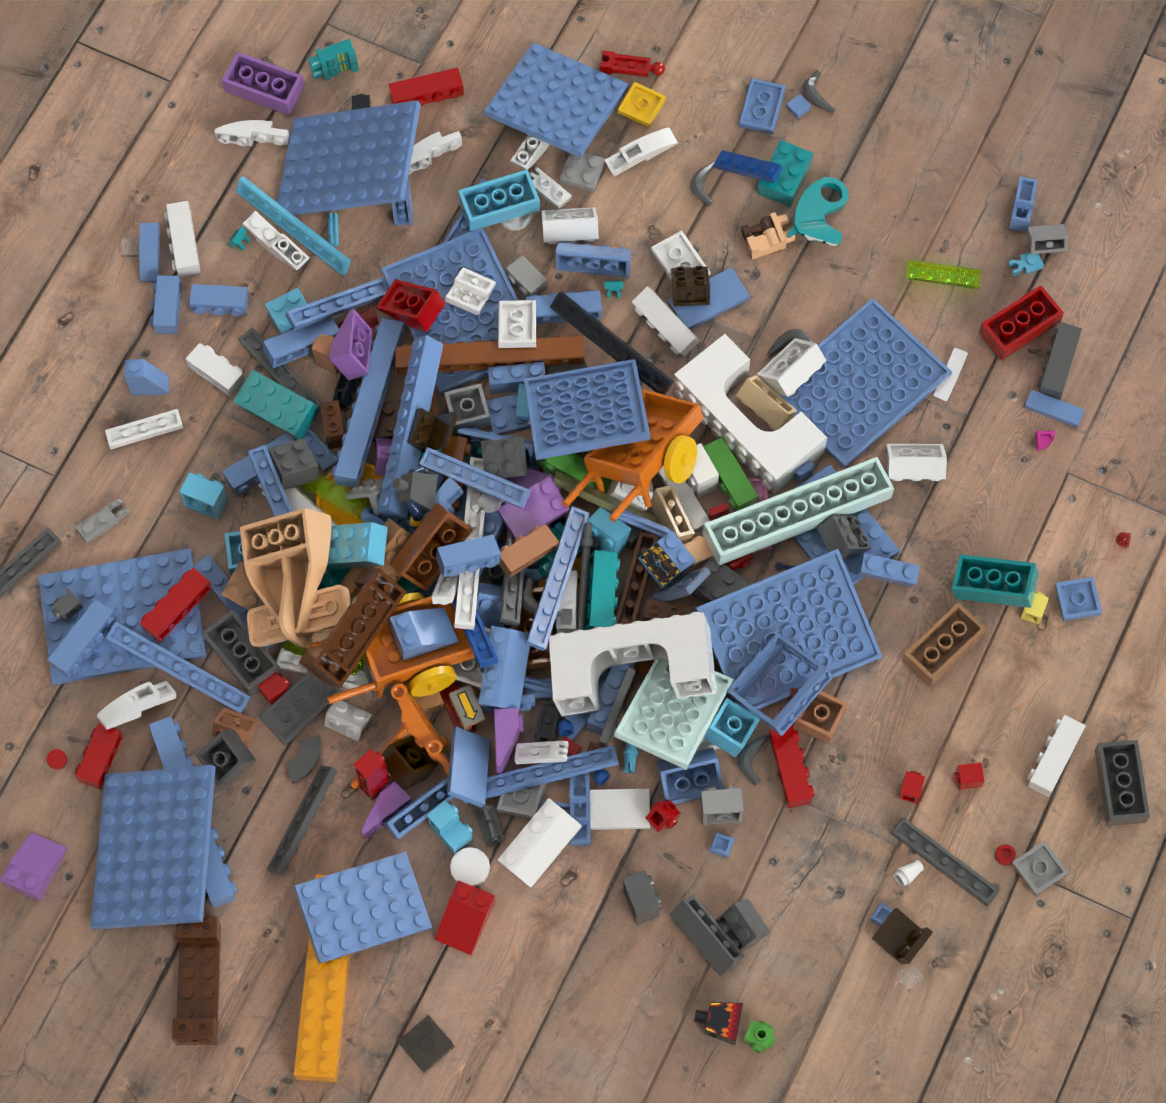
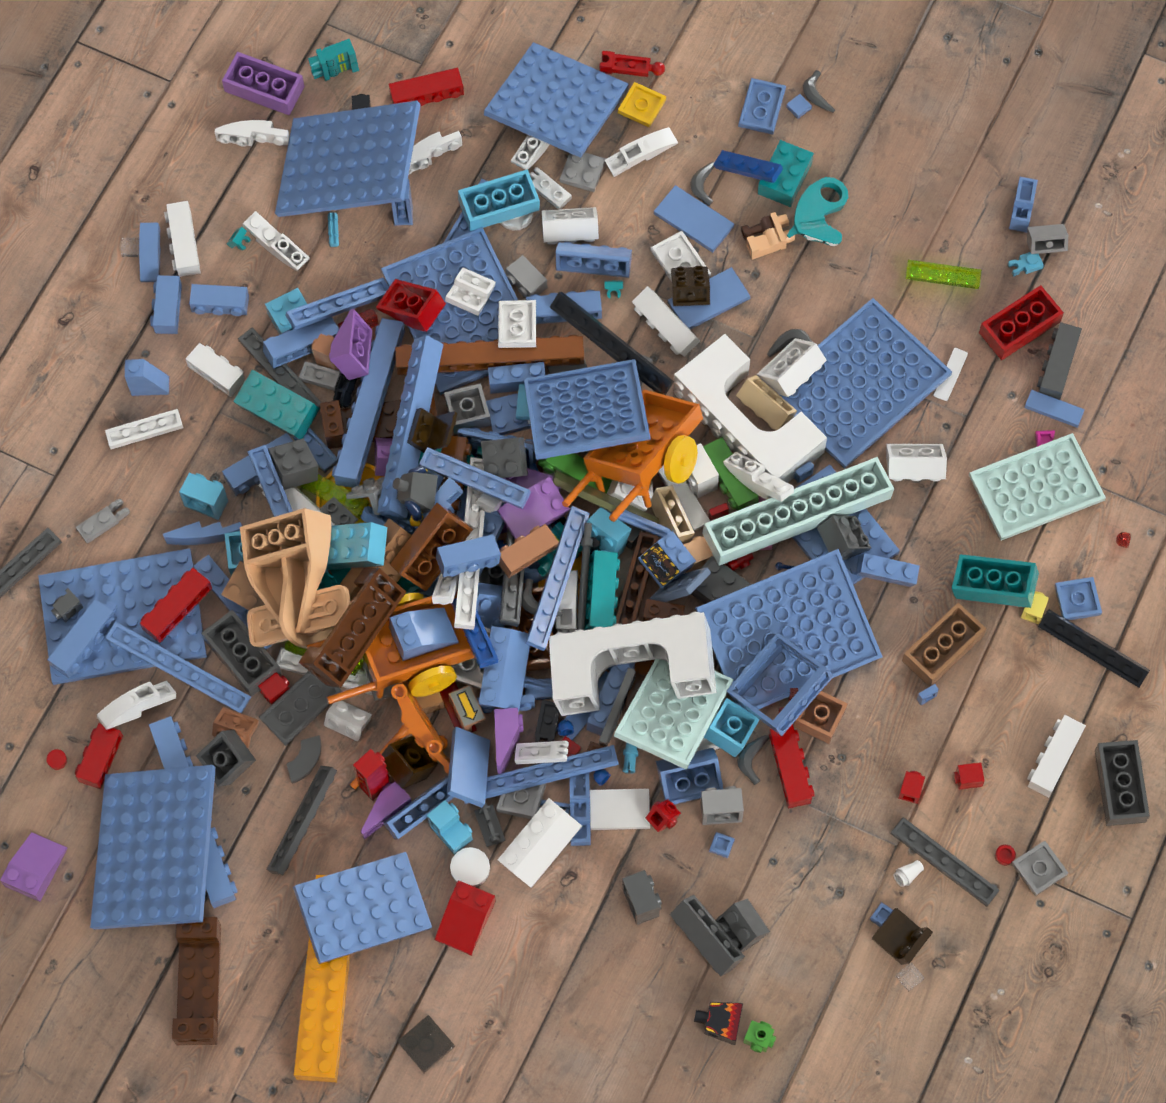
medium azure tile [236,176,351,276] -> none
none -> medium blue slope [163,521,242,545]
none -> light grey plate [299,361,341,391]
none -> dark grey hinge [320,497,358,525]
none -> medium blue tile [654,185,734,253]
none -> white slope [723,452,794,502]
none -> medium blue tile [917,684,939,705]
none -> light aqua plate [969,433,1106,541]
none -> black plate [1038,609,1150,688]

